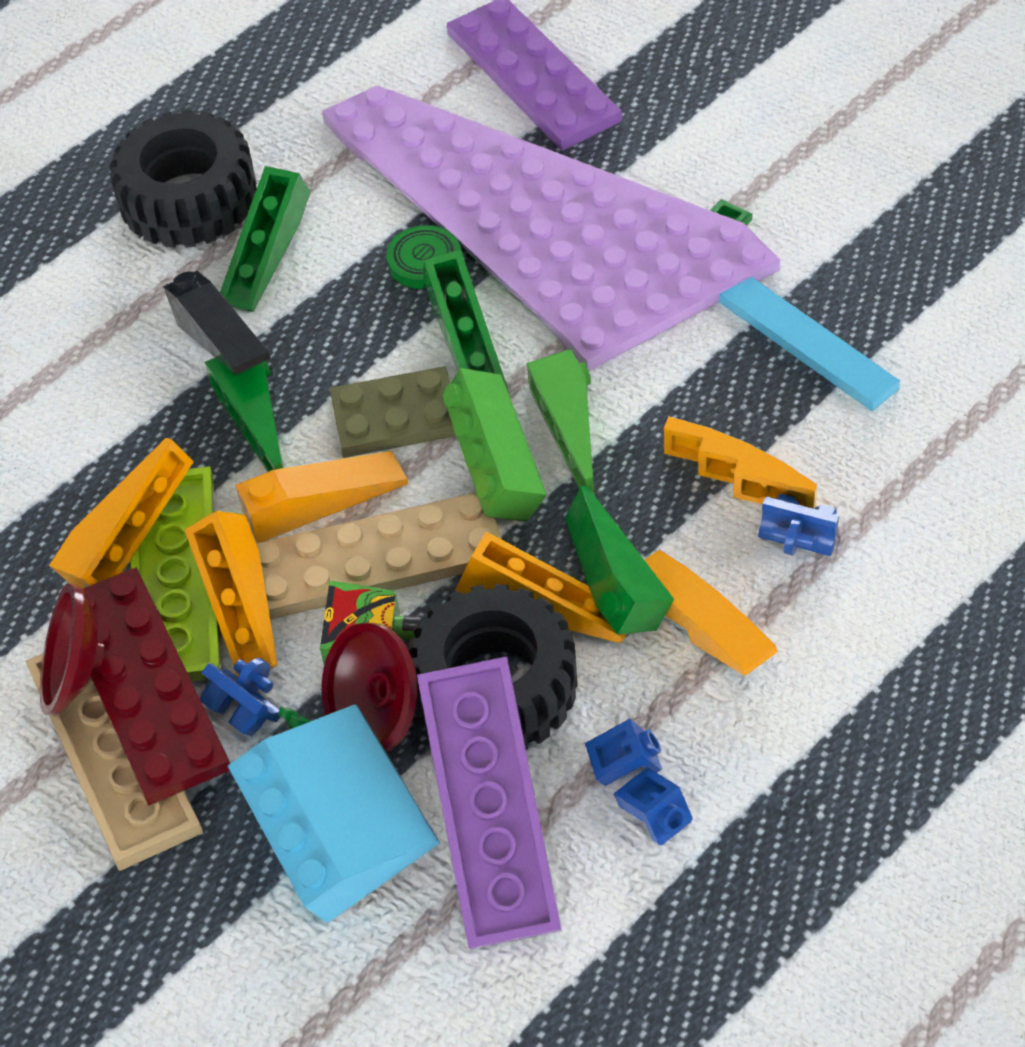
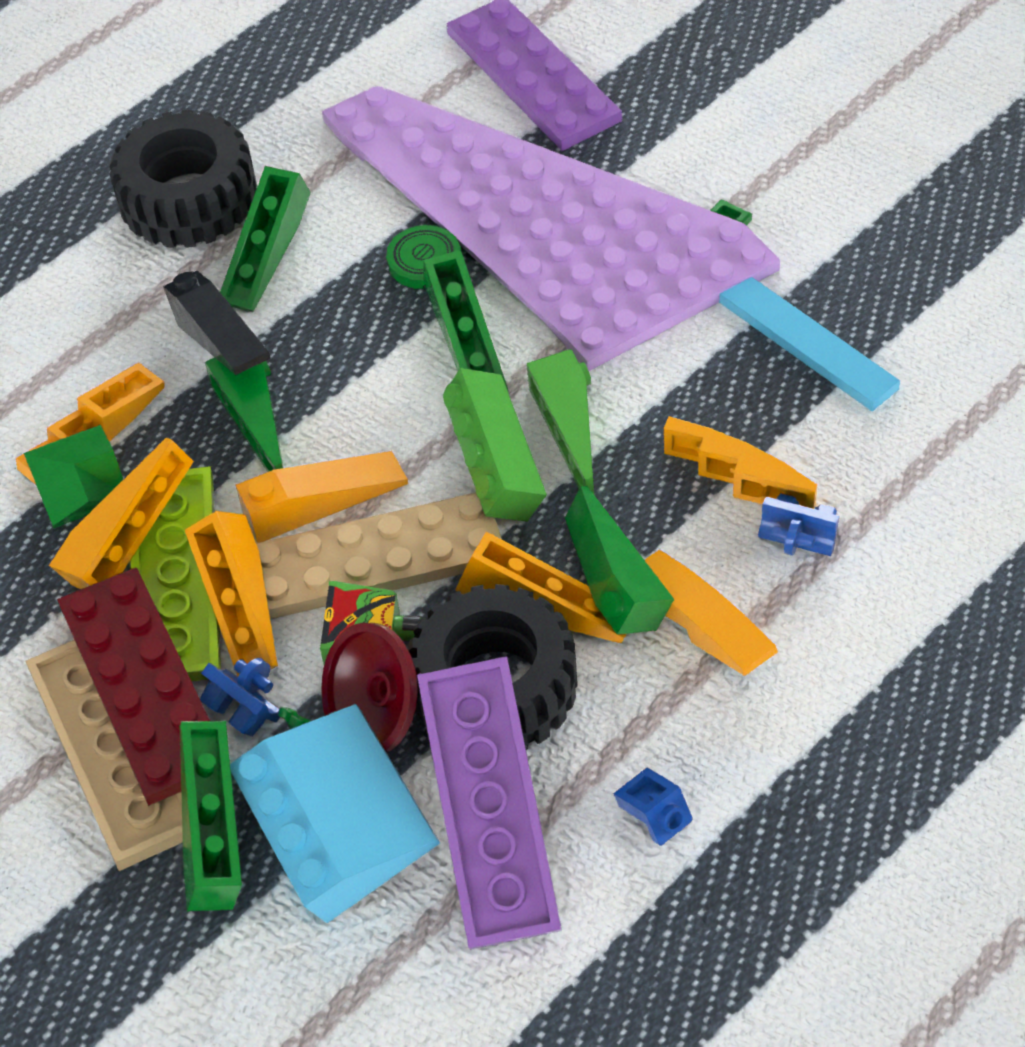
dark red dish [40,583,104,716] -> none
olive plate [330,366,456,458] -> none
blue bracket [585,718,662,786] -> none
none -> light orange slope [16,362,165,485]
none -> green slope [24,425,124,528]
none -> green slope [180,721,242,911]

